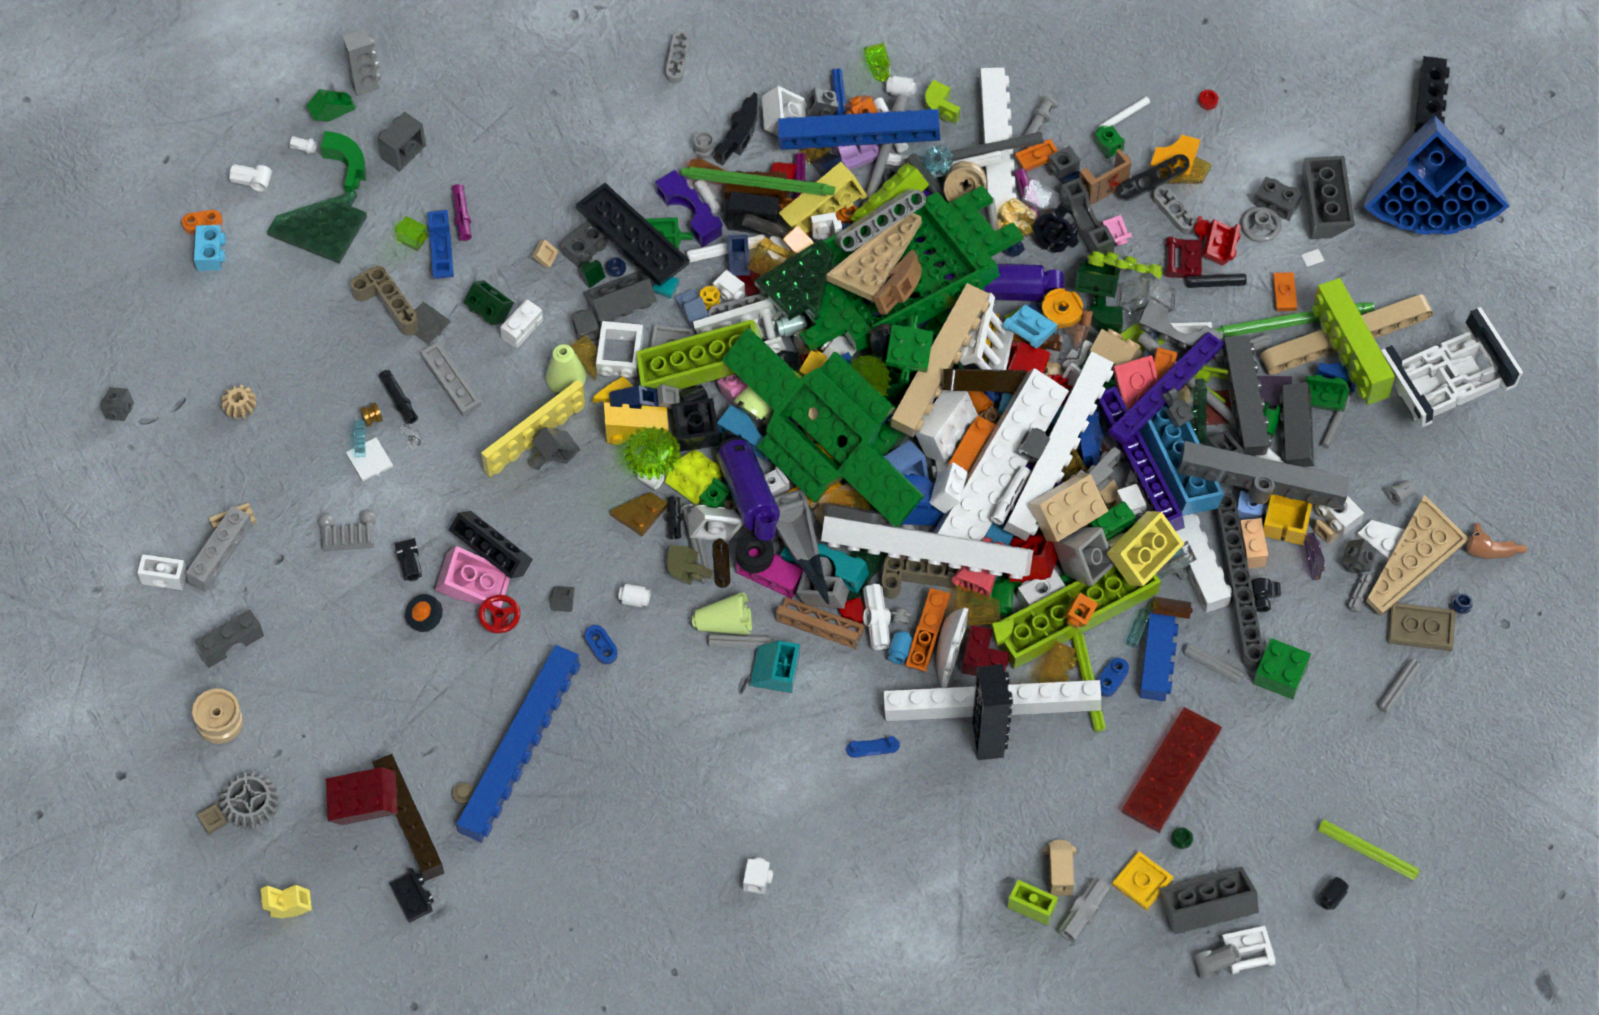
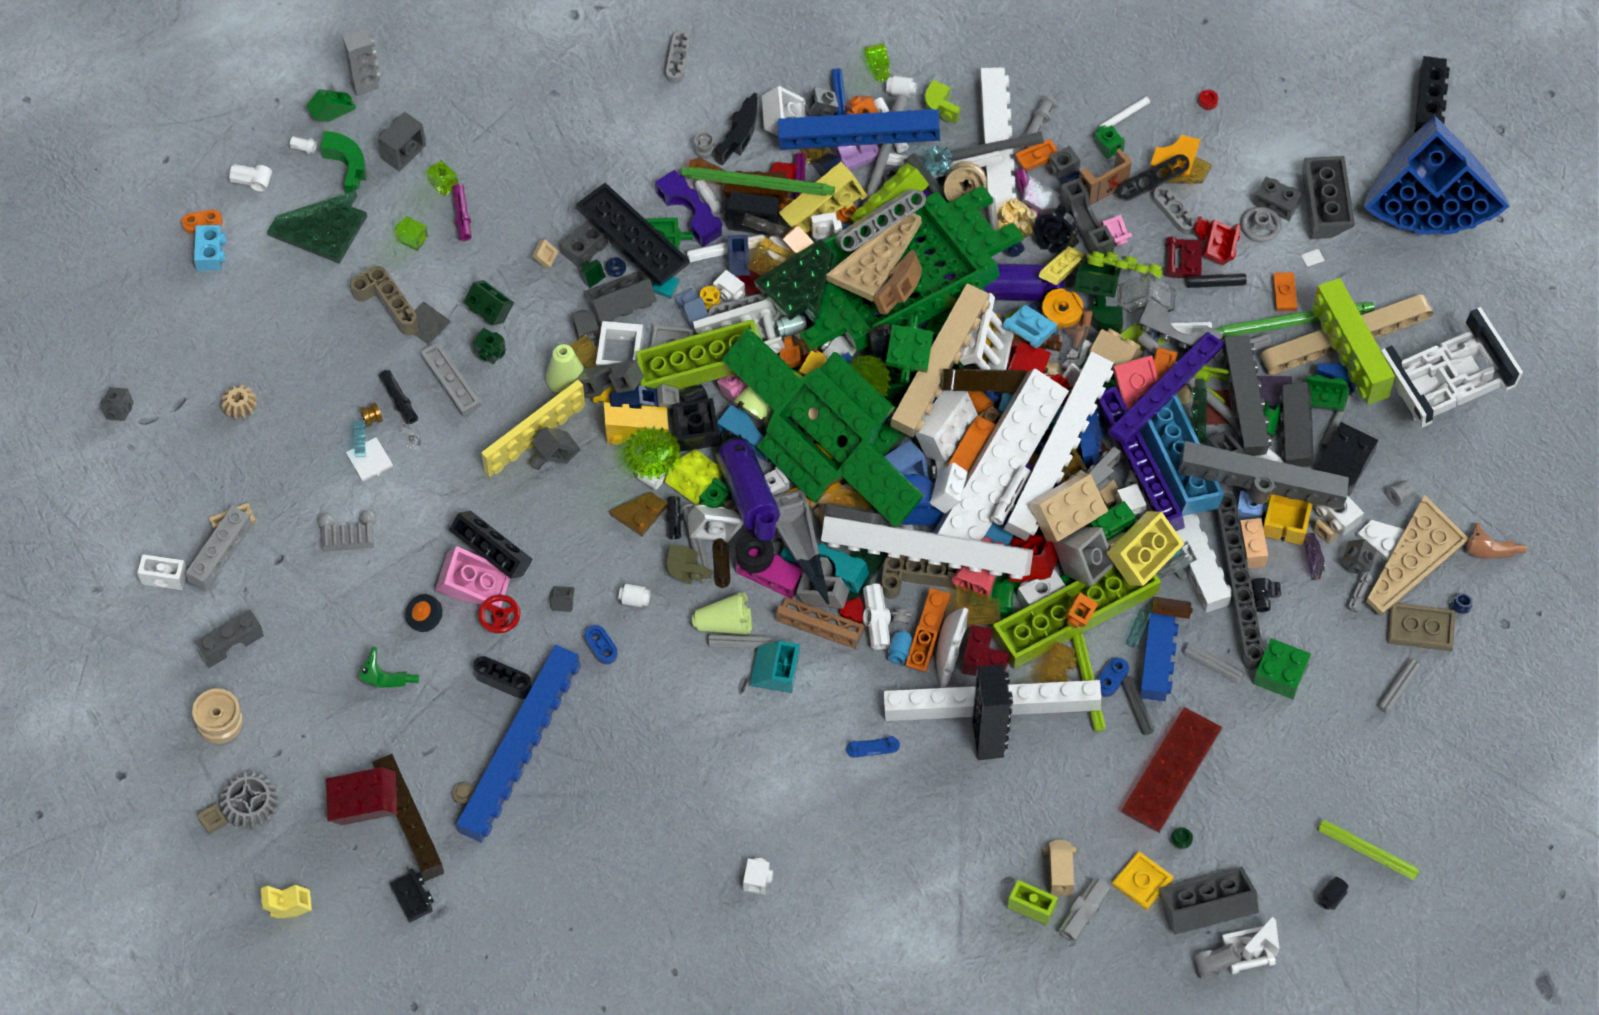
black piece [394,538,422,582] -> none
blue slope [427,210,454,279] -> none
white brick [500,299,543,349] -> none
lime tile [992,619,1014,645] -> none
dark grey brick [1015,428,1051,463] -> none
dark grey plate [1162,388,1195,428] -> none
none -> green animal [358,647,419,688]
none -> clear neon green brick [426,160,459,197]
none -> dark green brick [472,328,506,364]
none -> black beam [473,656,532,699]
none -> dark grey arch [575,360,644,398]
none -> orange plate [780,335,803,368]
none -> light yellow tile [1039,246,1086,285]
none -> dark grey axle [1122,676,1154,735]
none -> white slope [1242,917,1279,961]
none -> black slope [1316,422,1378,497]

